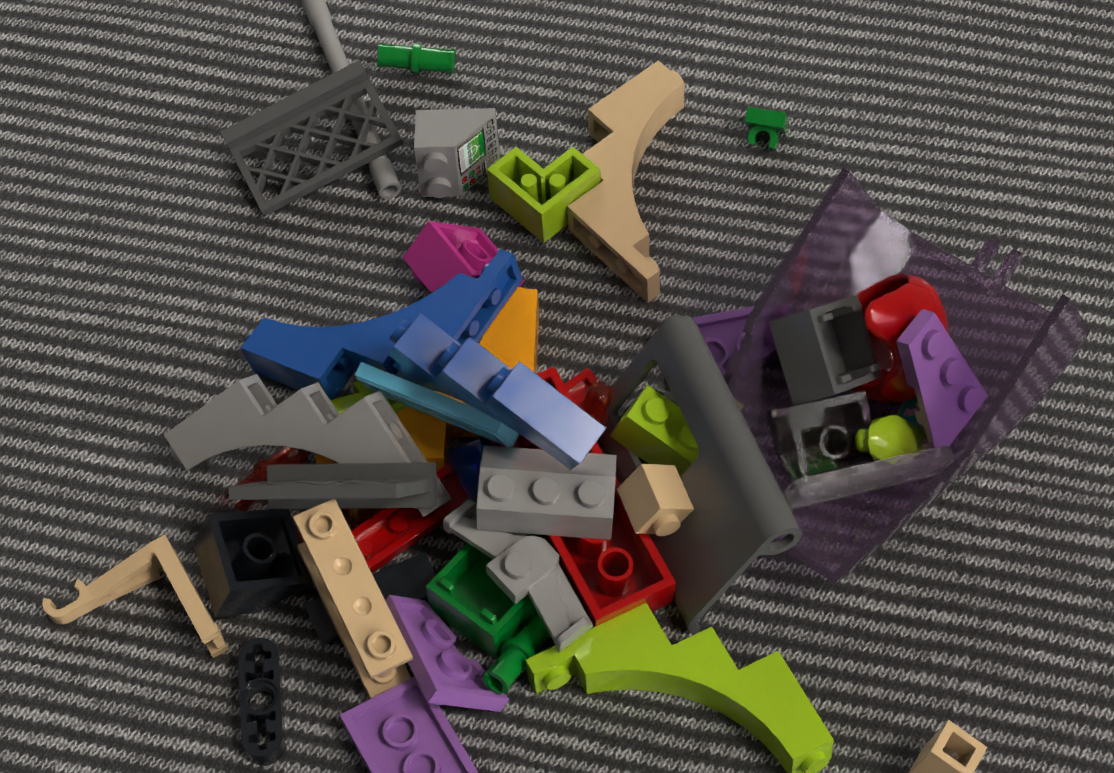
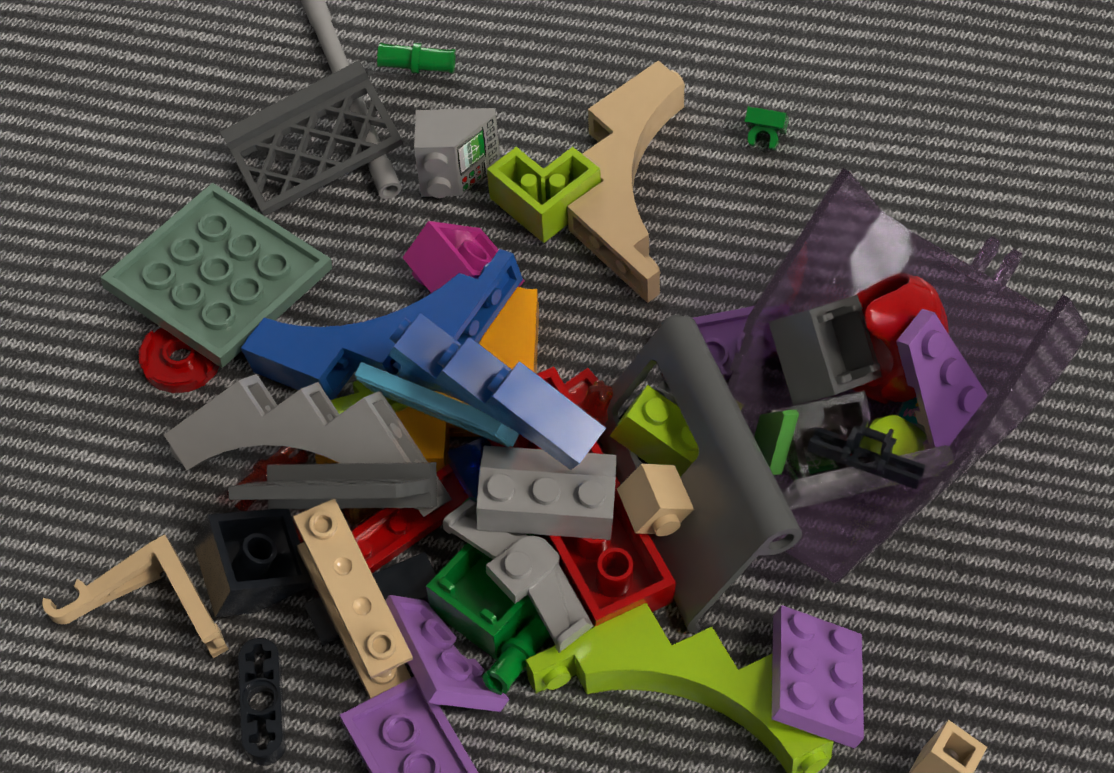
none -> sand green plate [101,183,332,368]
none -> red tile [139,328,219,394]
none -> bright green tile [754,410,799,475]
none -> medium lavender plate [772,605,864,749]
none -> black piece [807,420,926,490]

